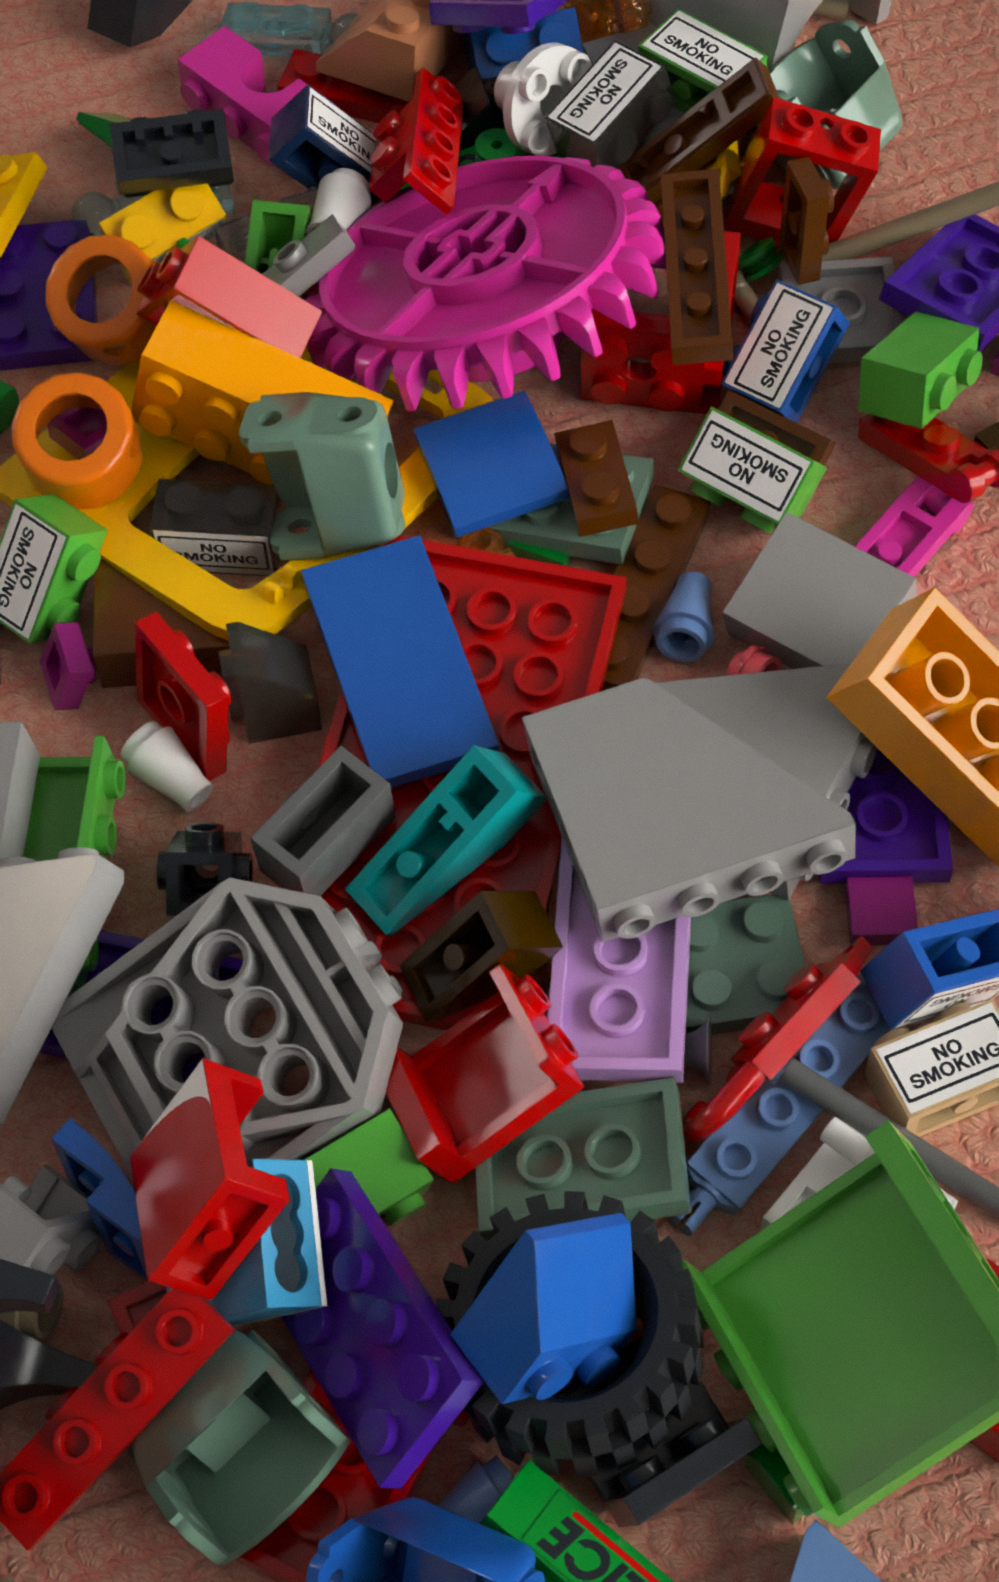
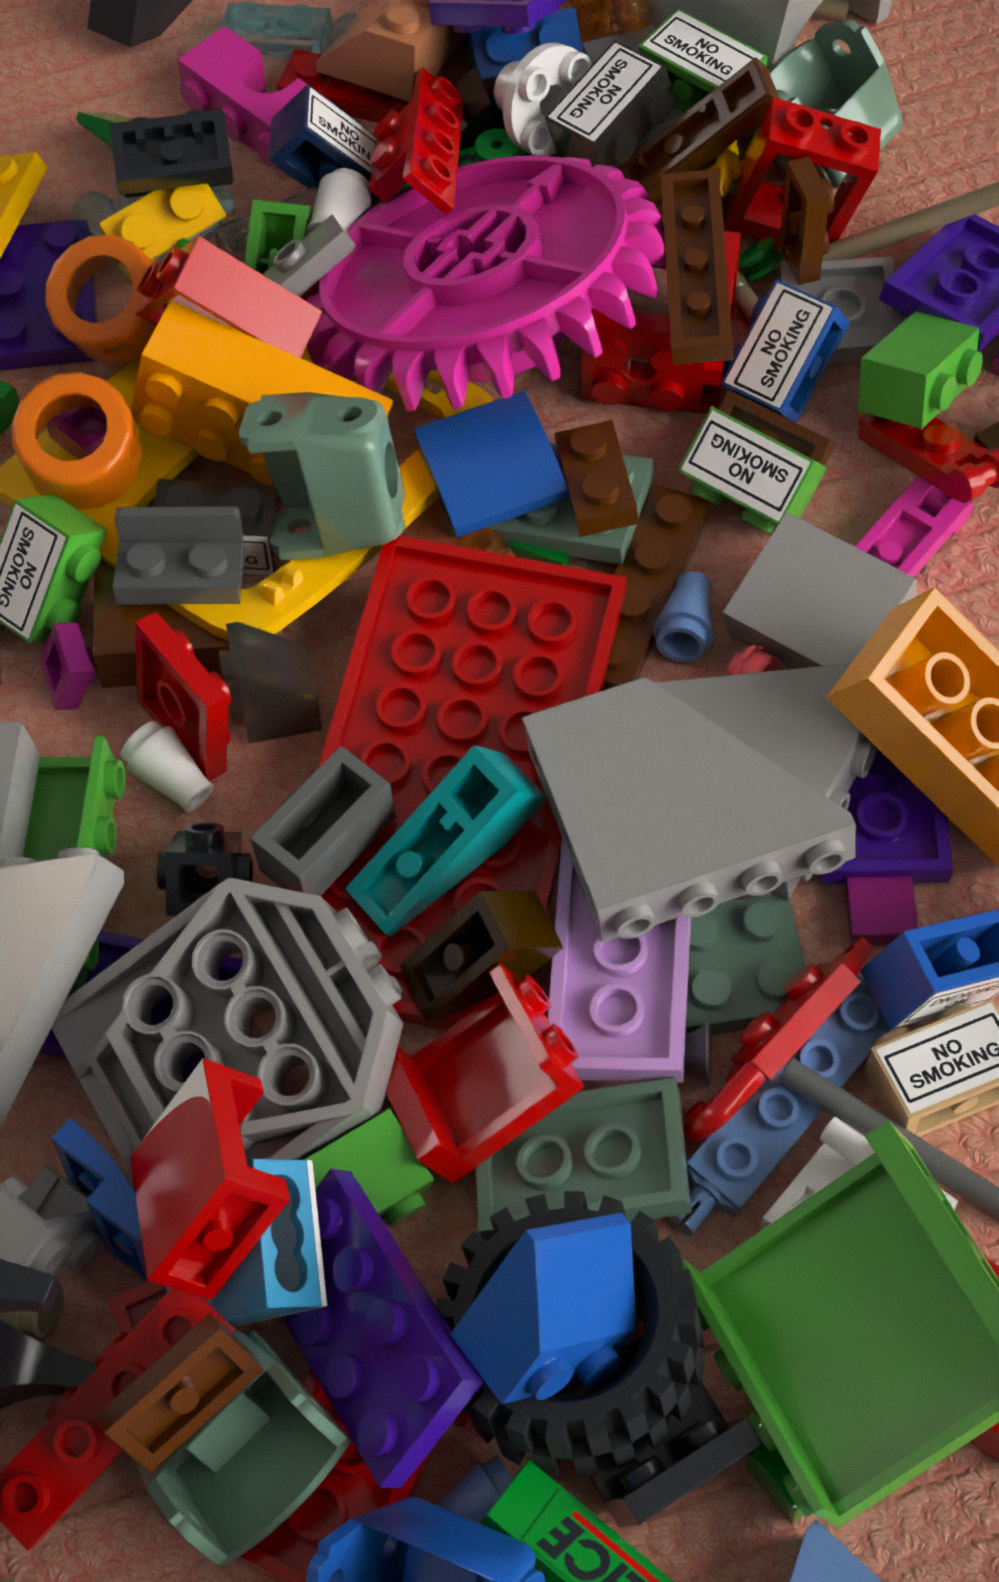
blue tile [301,535,499,788] -> none
none -> reddish brown plate [96,1313,264,1473]
none -> dark grey bracket [113,506,246,605]

